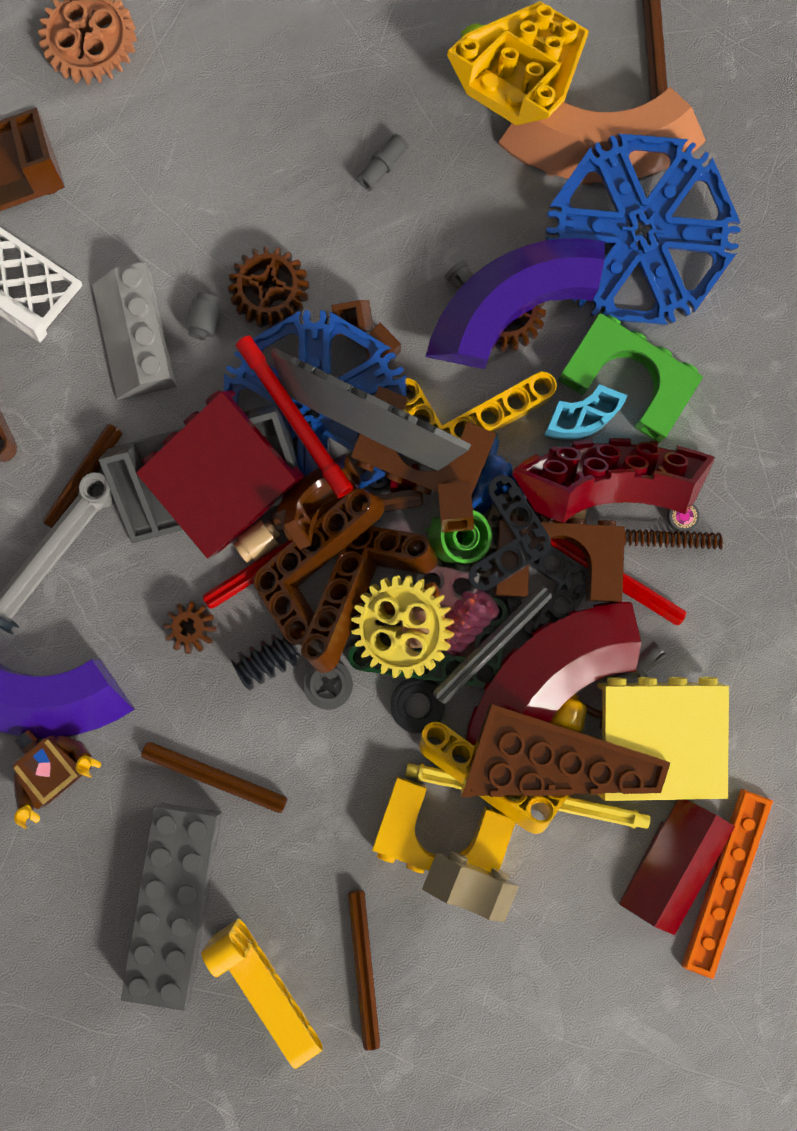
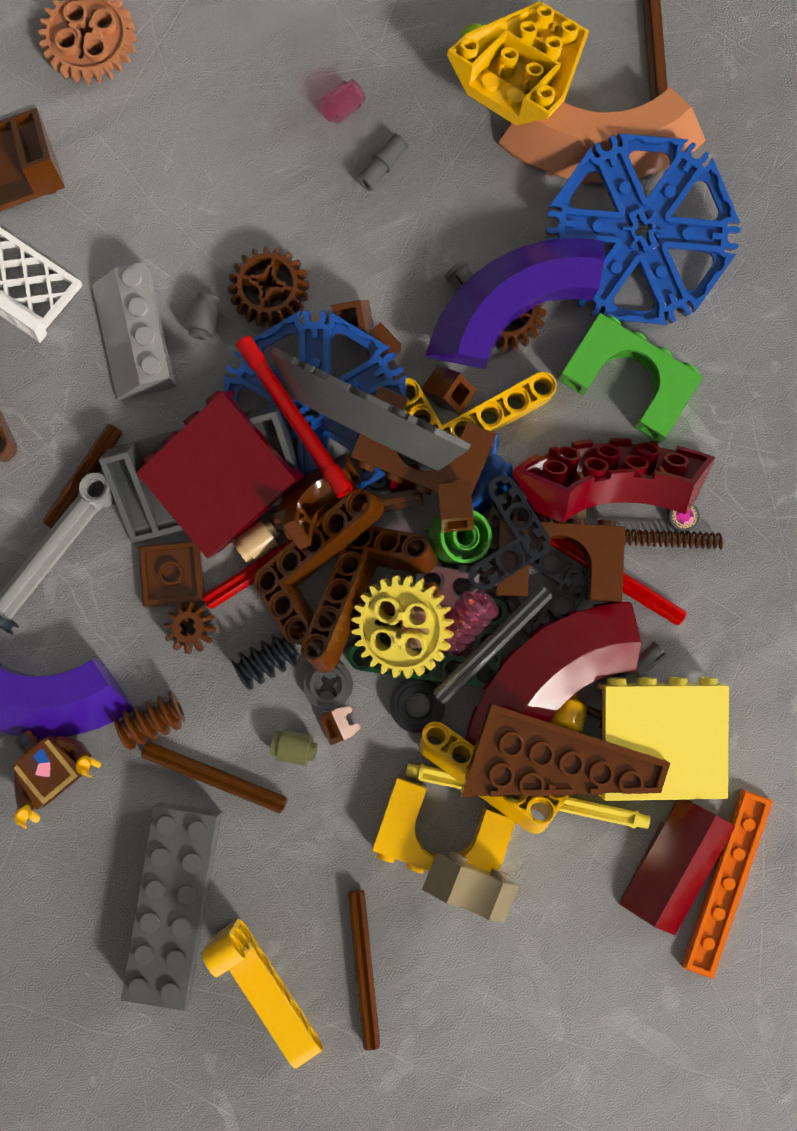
medium azure brick [543,384,628,441] -> none
none -> reddish brown piece [114,691,185,750]
none -> reddish brown tile [138,541,205,607]
none -> olive brick [270,729,318,766]
none -> tile [318,706,361,745]
none -> clear pink brick [320,79,365,124]
none -> reddish brown brick [422,365,477,414]

